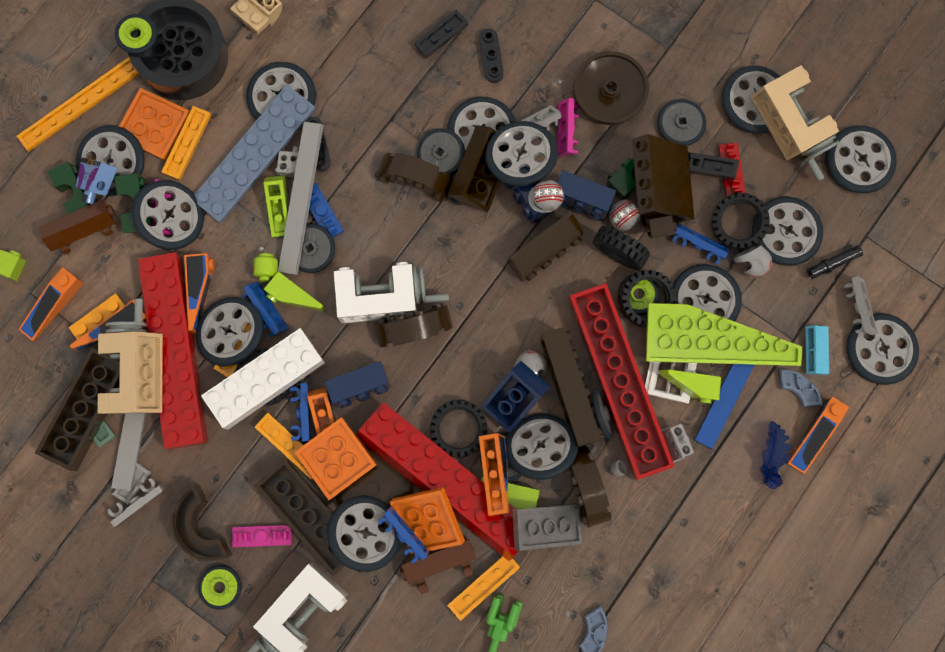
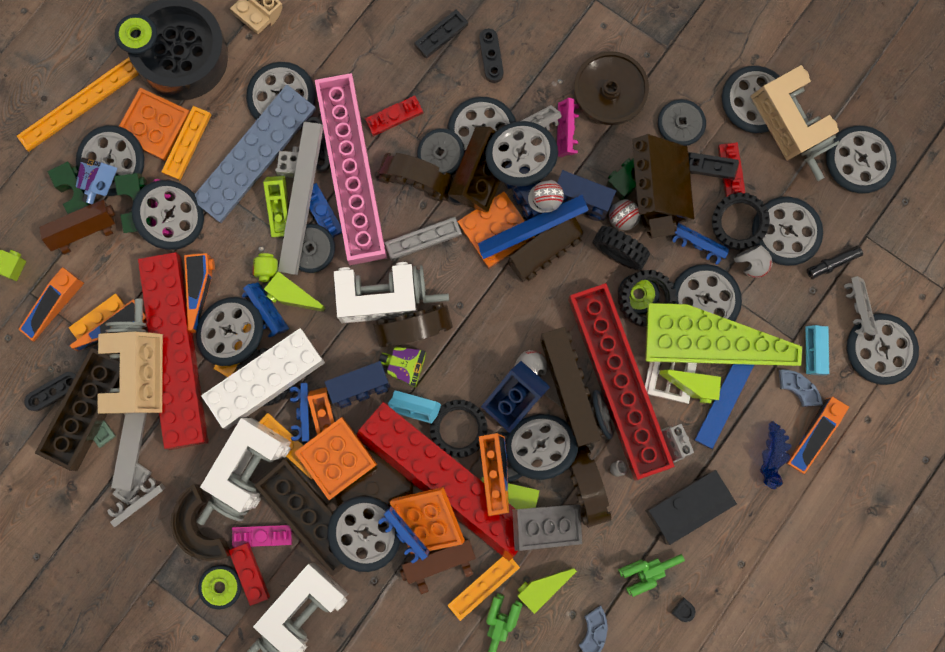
none -> black plate [24,372,77,412]
none -> white piece [197,418,291,525]
none -> red plate [228,542,270,606]
none -> bright pink brick [315,73,387,265]
none -> red plate [365,96,423,137]
none -> torso [379,347,426,388]
none -> light grey tile [384,217,462,261]
none -> medium azure piece [388,390,441,424]
none -> orange plate [457,191,536,269]
none -> blue tile [478,195,589,259]
none -> lime slope [517,567,577,614]
none -> bright green plant [618,554,685,597]
none -> black brick [645,470,737,545]
none -> black tile [671,597,696,622]

